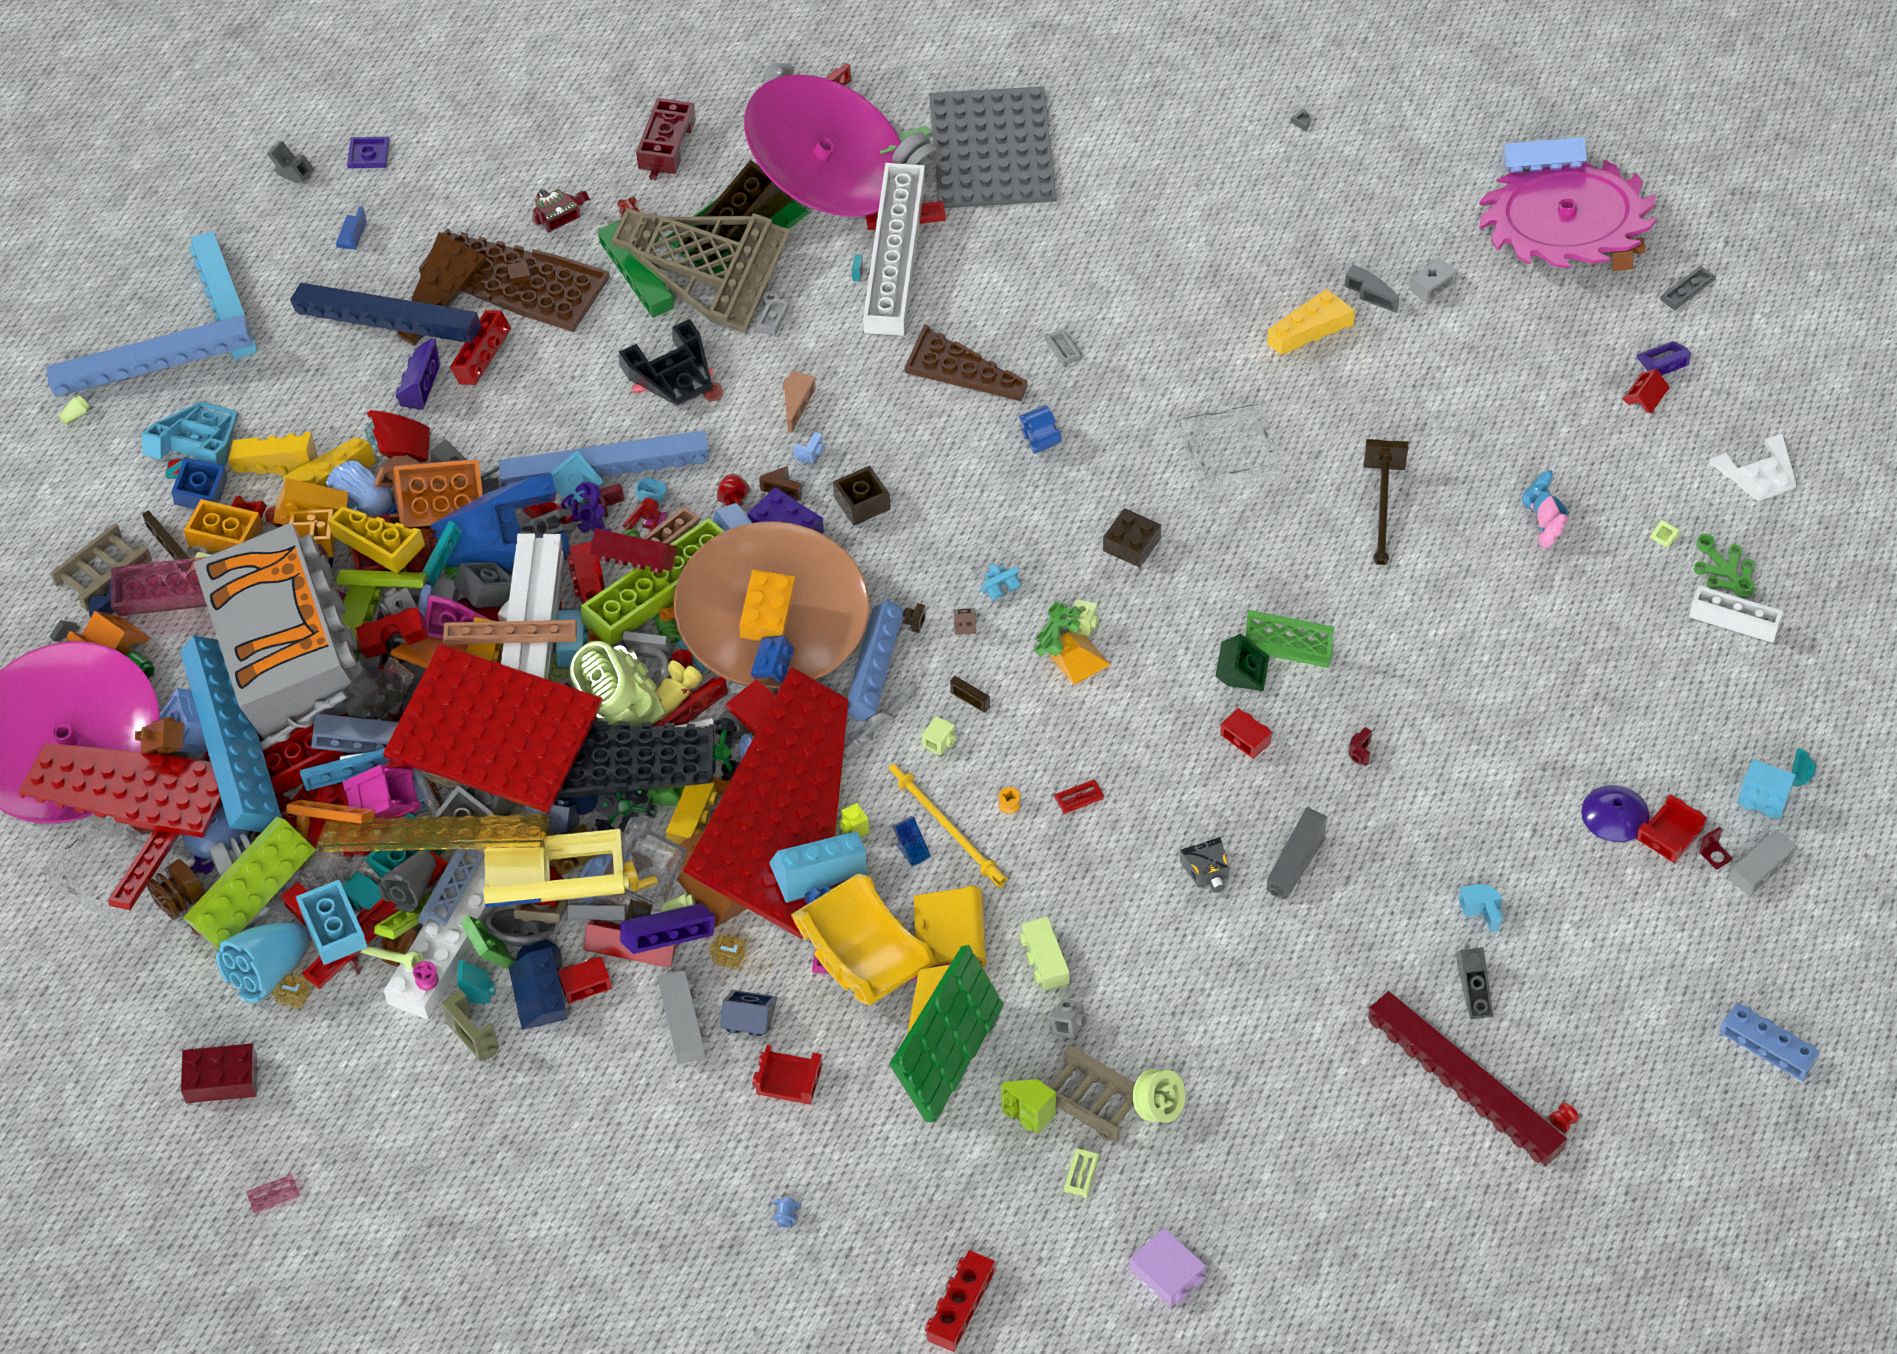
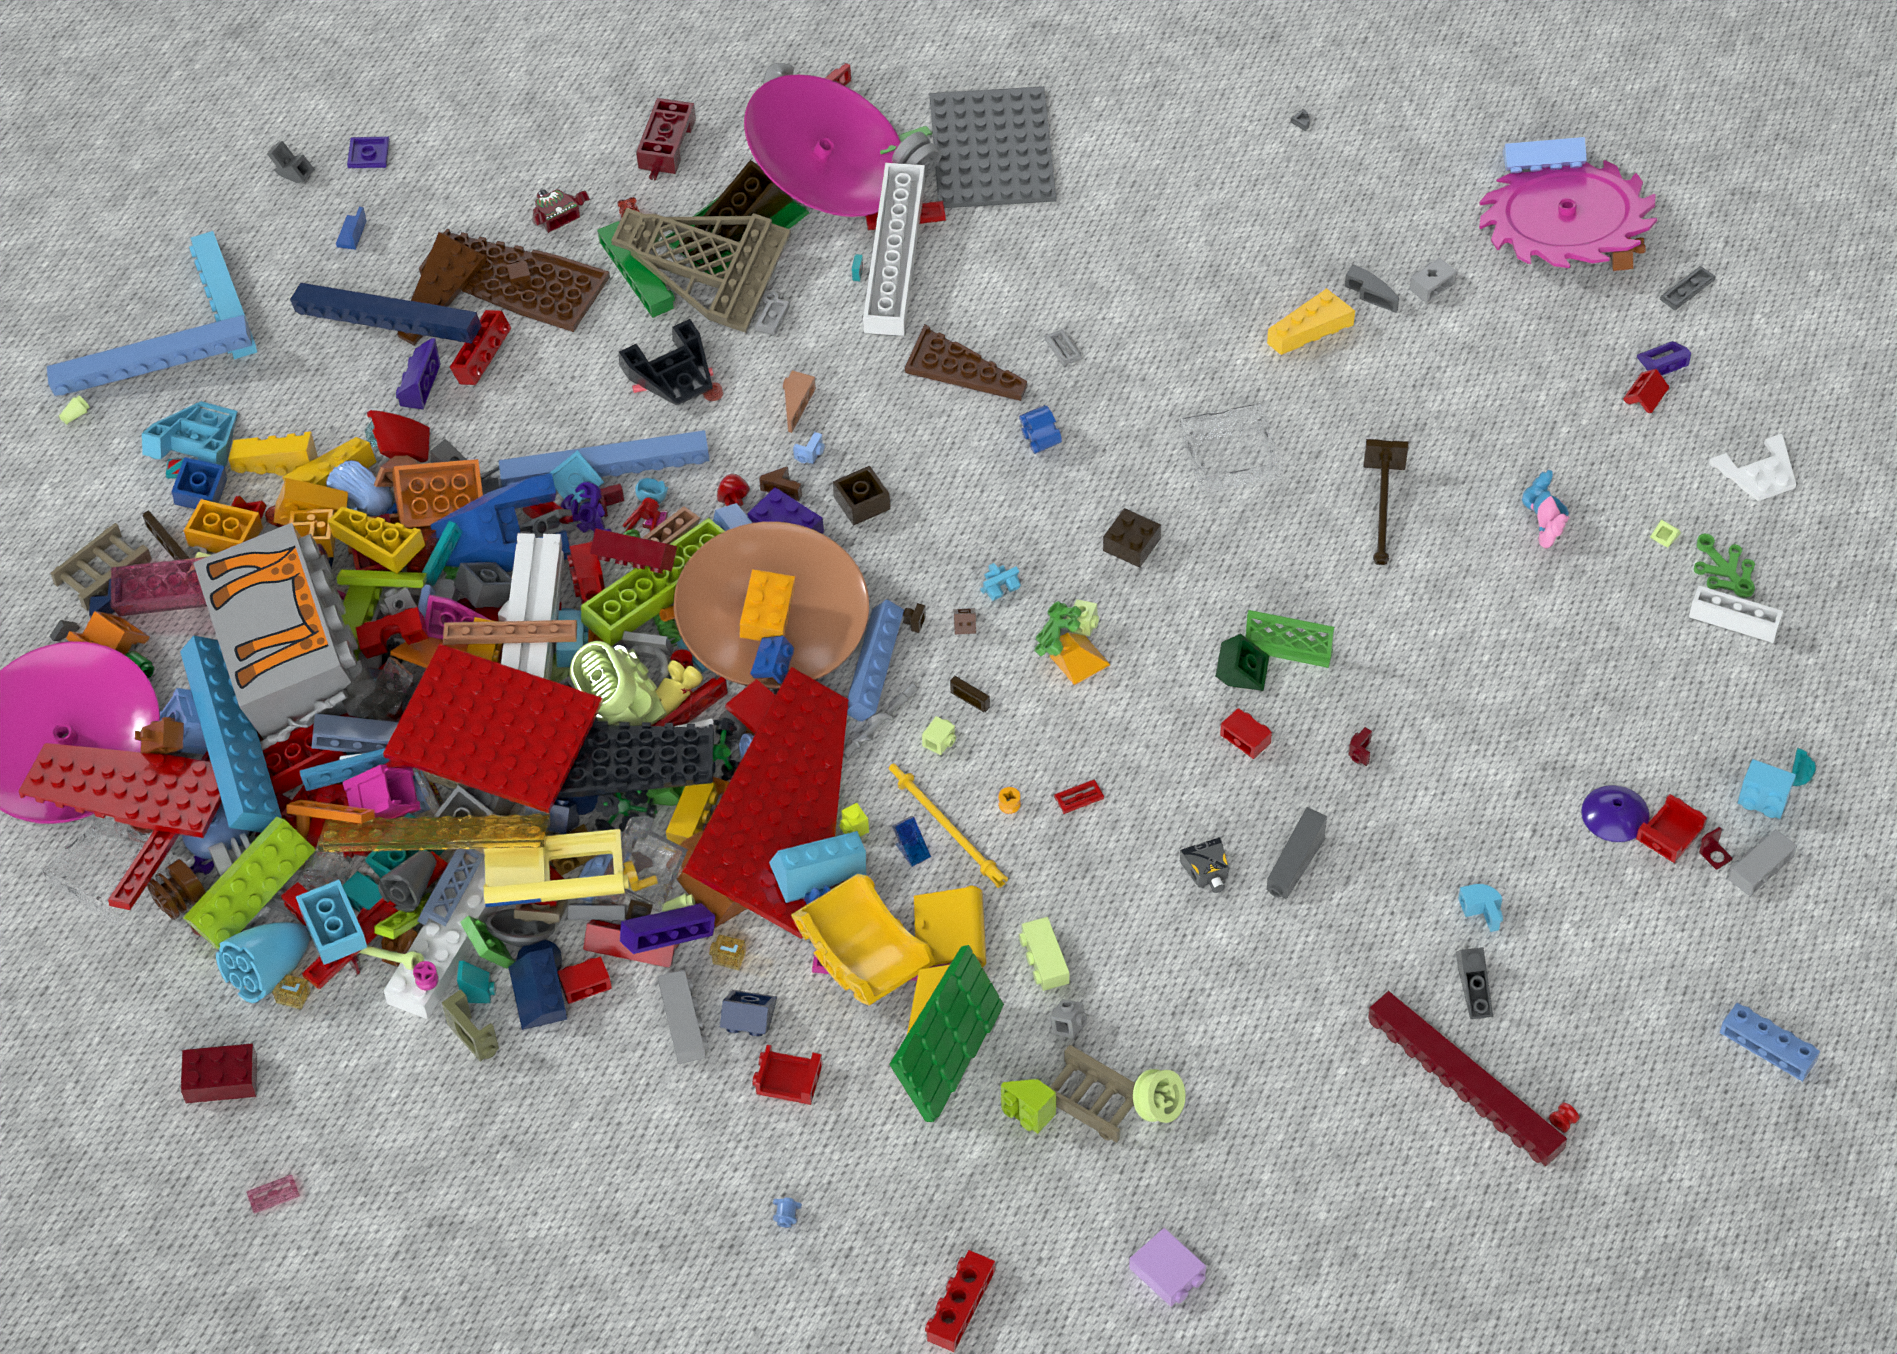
yellowish green tile [1064,1148,1099,1198] -> none

